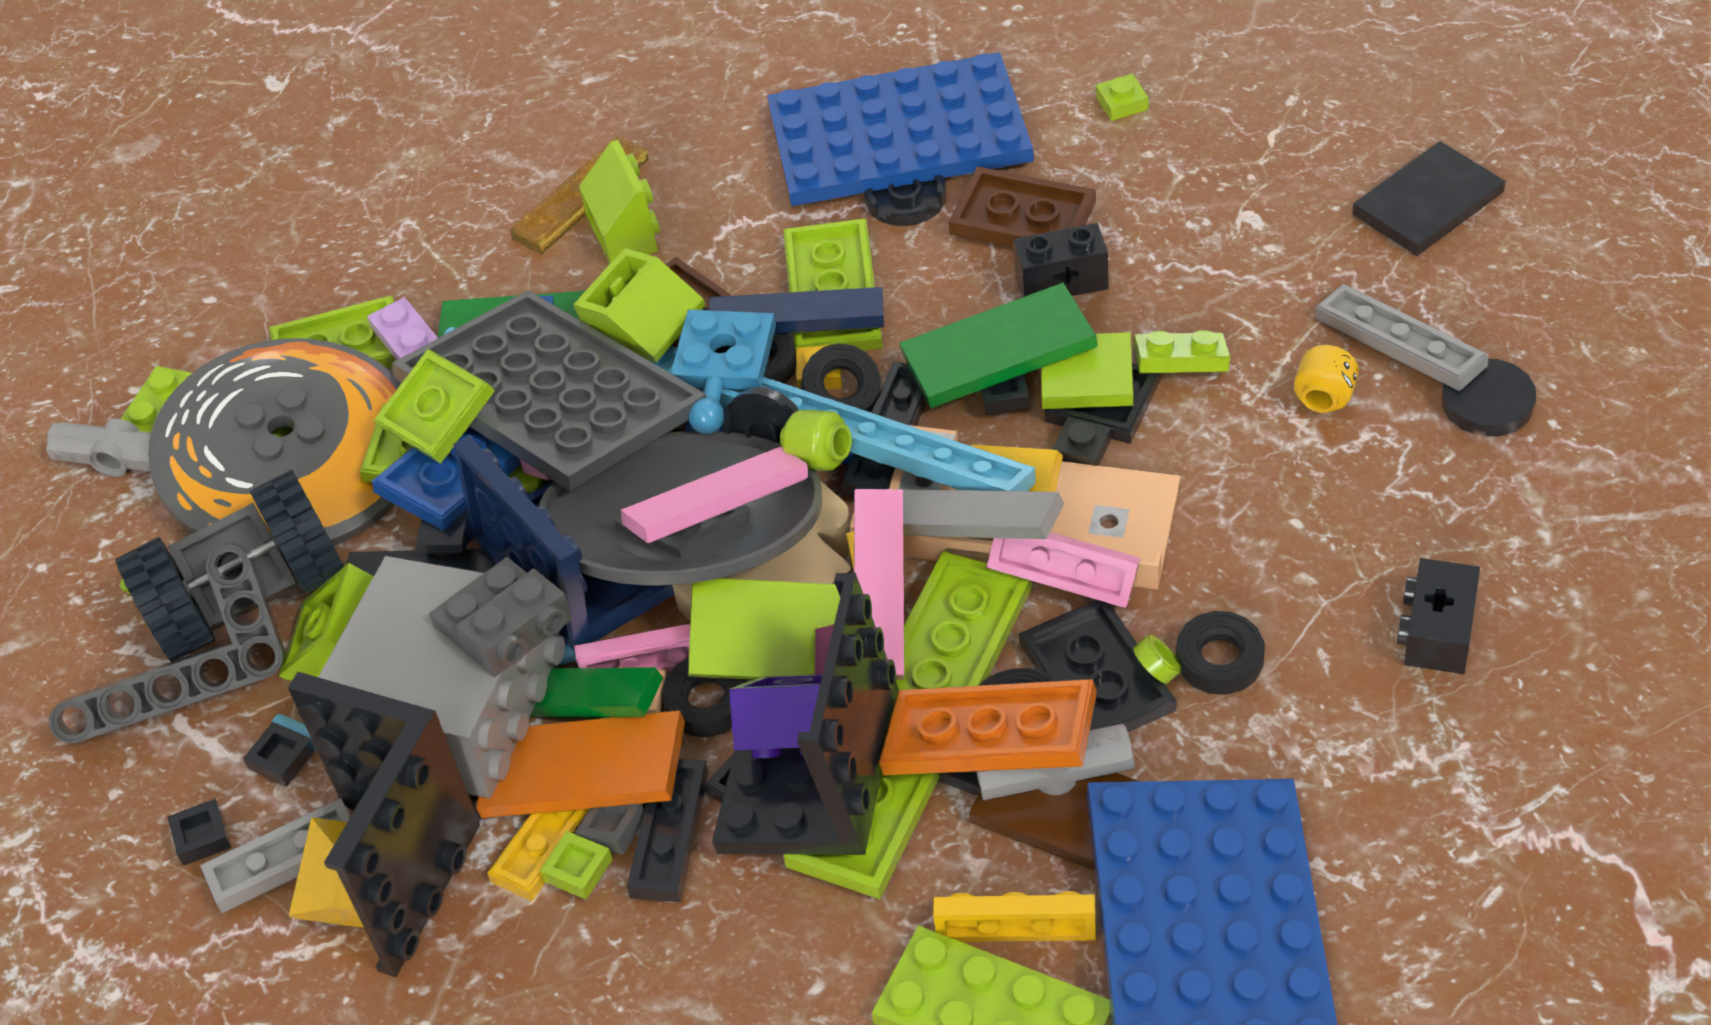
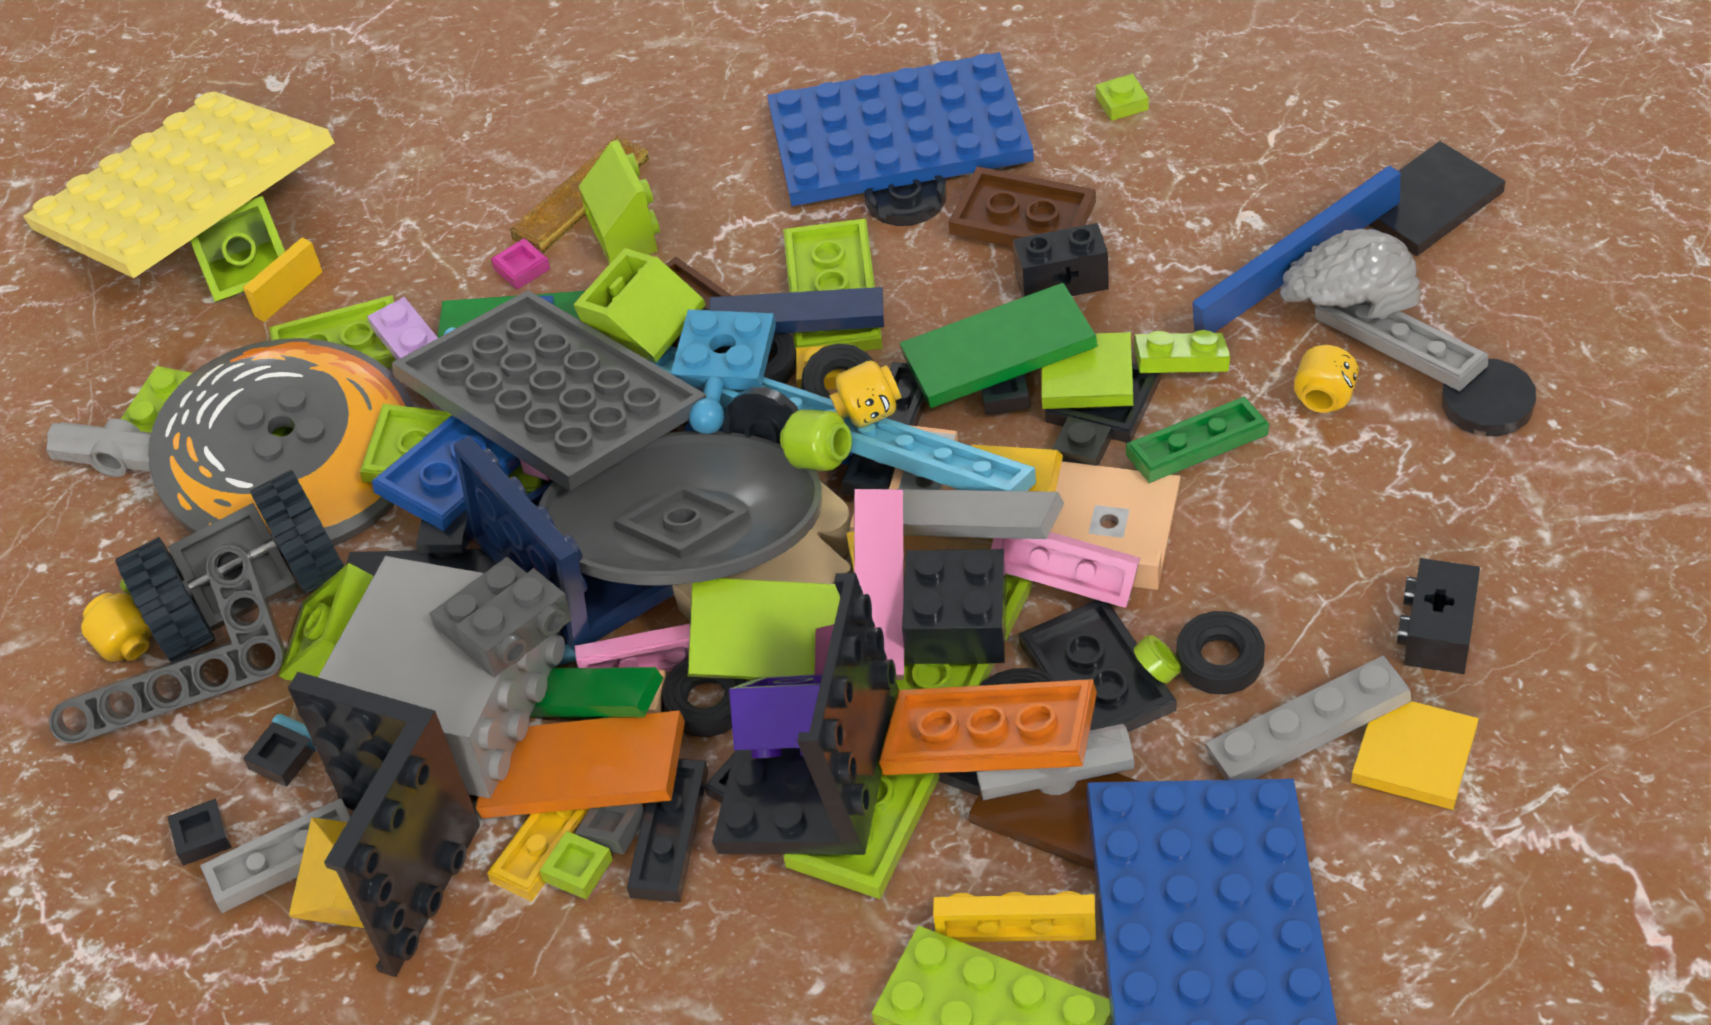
lime tile [374,349,495,464] -> none
bright pink tile [620,446,808,543] -> none
none -> light yellow plate [23,92,334,278]
none -> yellow head [81,593,152,662]
none -> lime slope [190,196,285,302]
none -> yellow tile [243,237,323,322]
none -> dark pink tile [491,238,550,290]
none -> yellow head [829,360,901,428]
none -> black brick [902,549,1007,664]
none -> green tile [1126,396,1269,483]
none -> blue tile [1192,166,1401,333]
none -> light grey plate [1206,655,1412,780]
none -> light grey hair [1280,228,1421,321]
none -> yellow tile [1351,701,1479,810]

